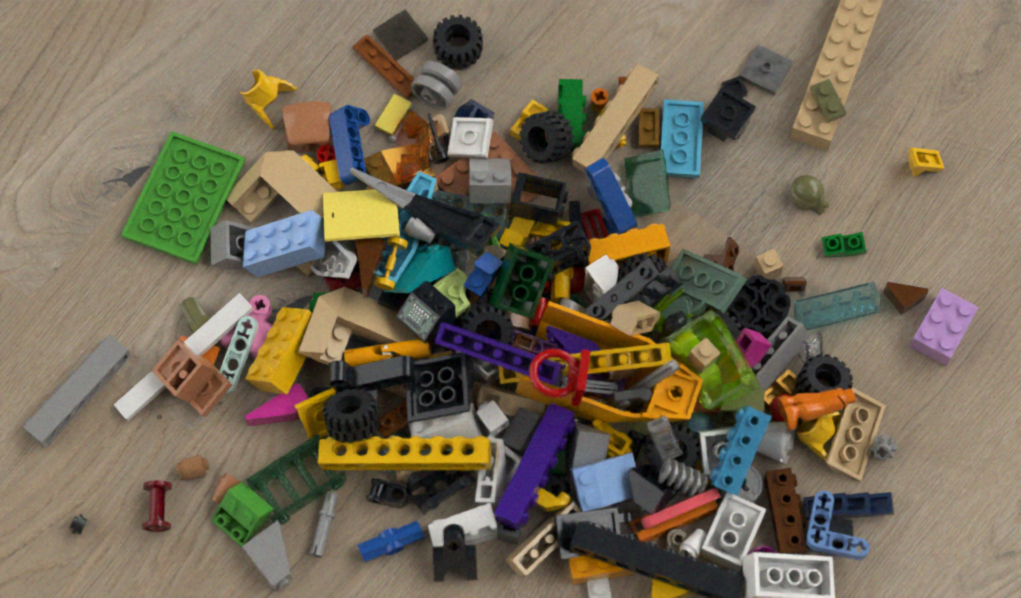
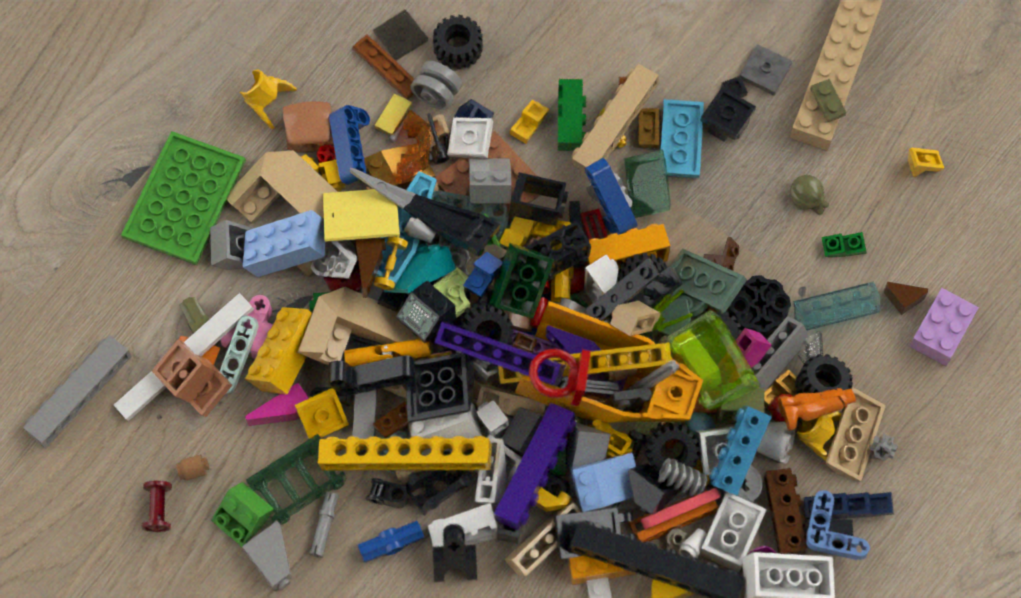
pearl dark grey plate [69,514,87,535] -> none
nougat cone [211,473,240,504] -> none
black tyre [322,388,380,443] -> none
black tyre [519,111,574,164] -> none
orange bush [590,88,609,113] -> none
clear slope [647,416,683,462] -> none
black piece [661,311,687,337] -> none
tan brick [686,338,720,374] -> none
tan brick [753,249,784,280] -> none
reddish brown slope [783,277,807,292] -> none

